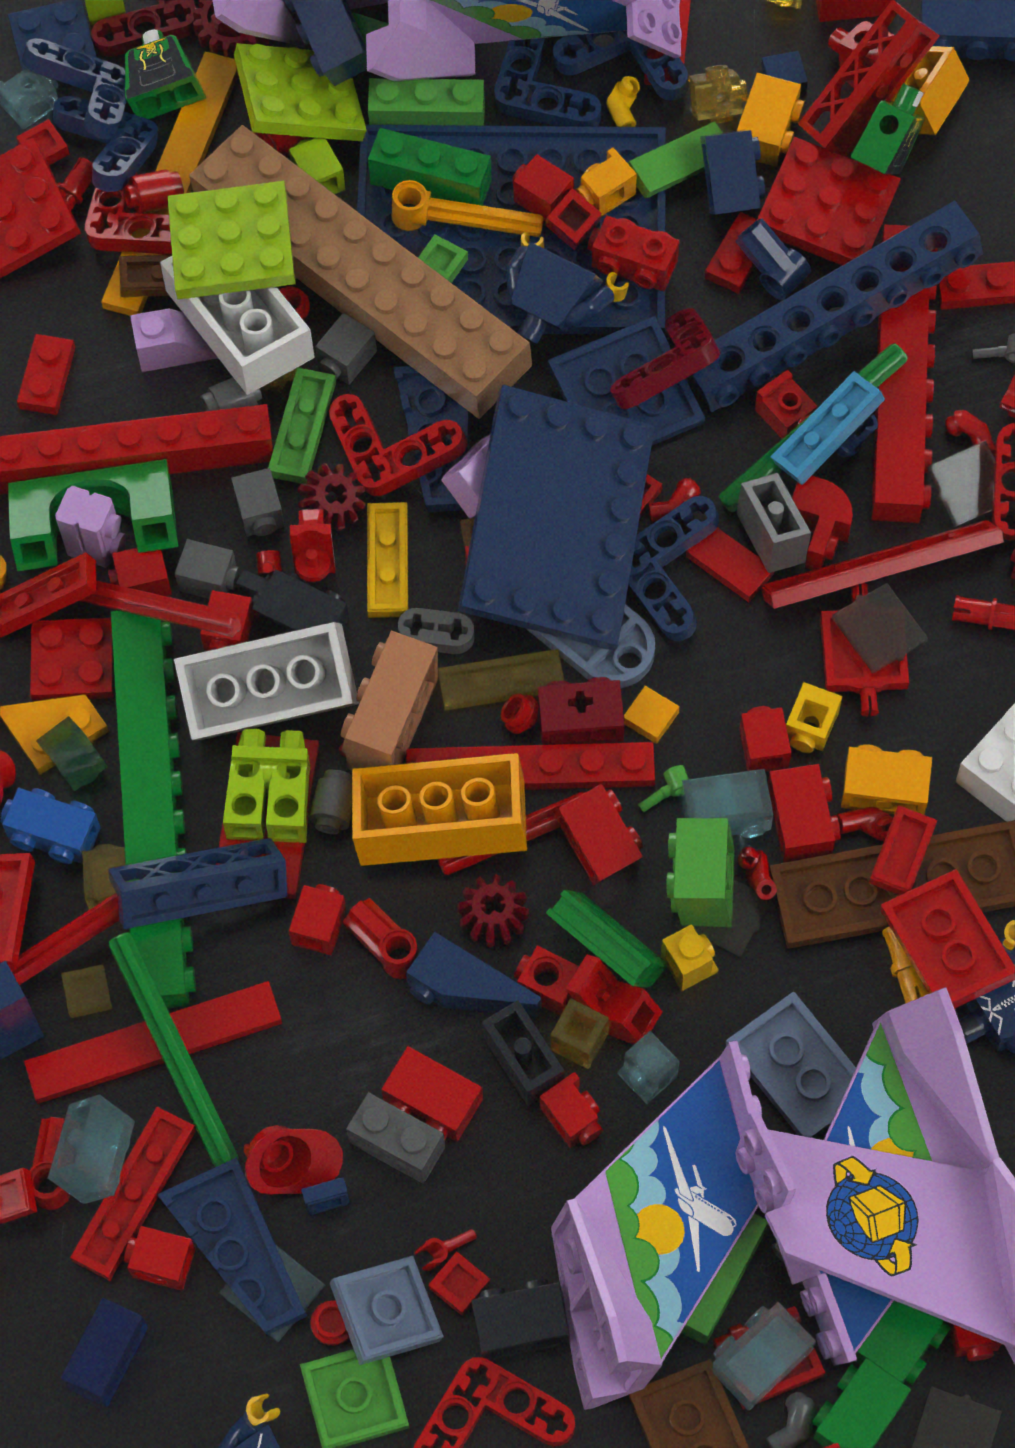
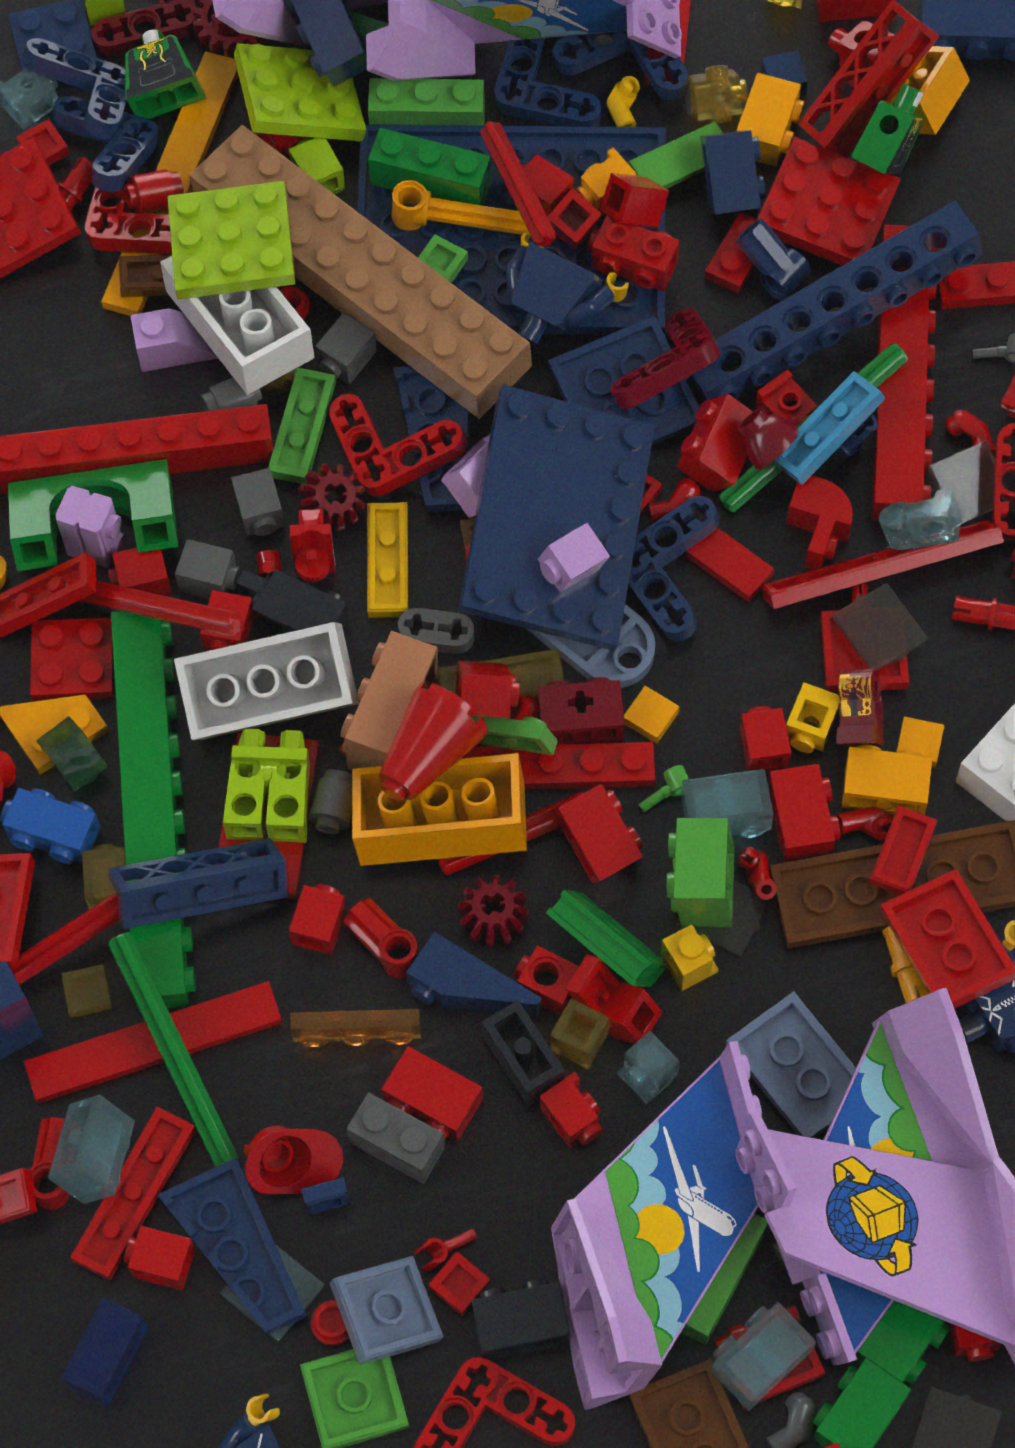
red plate [17,334,76,415] -> none
dark grey brick [736,473,811,573] -> none
none -> clear orange plate [290,1009,421,1047]
none -> red cone [378,682,488,802]
none -> red brick [455,660,519,718]
none -> bright green plate [469,715,558,756]
none -> red axle [480,121,556,247]
none -> lavender brick [537,523,610,593]
none -> red brick [600,173,669,228]
none -> red brick [677,393,752,492]
none -> dark red piece [738,408,799,471]
none -> dark red leg [837,668,884,747]
none -> clear light blue leg [879,488,961,550]
none -> light orange tile [896,717,944,768]

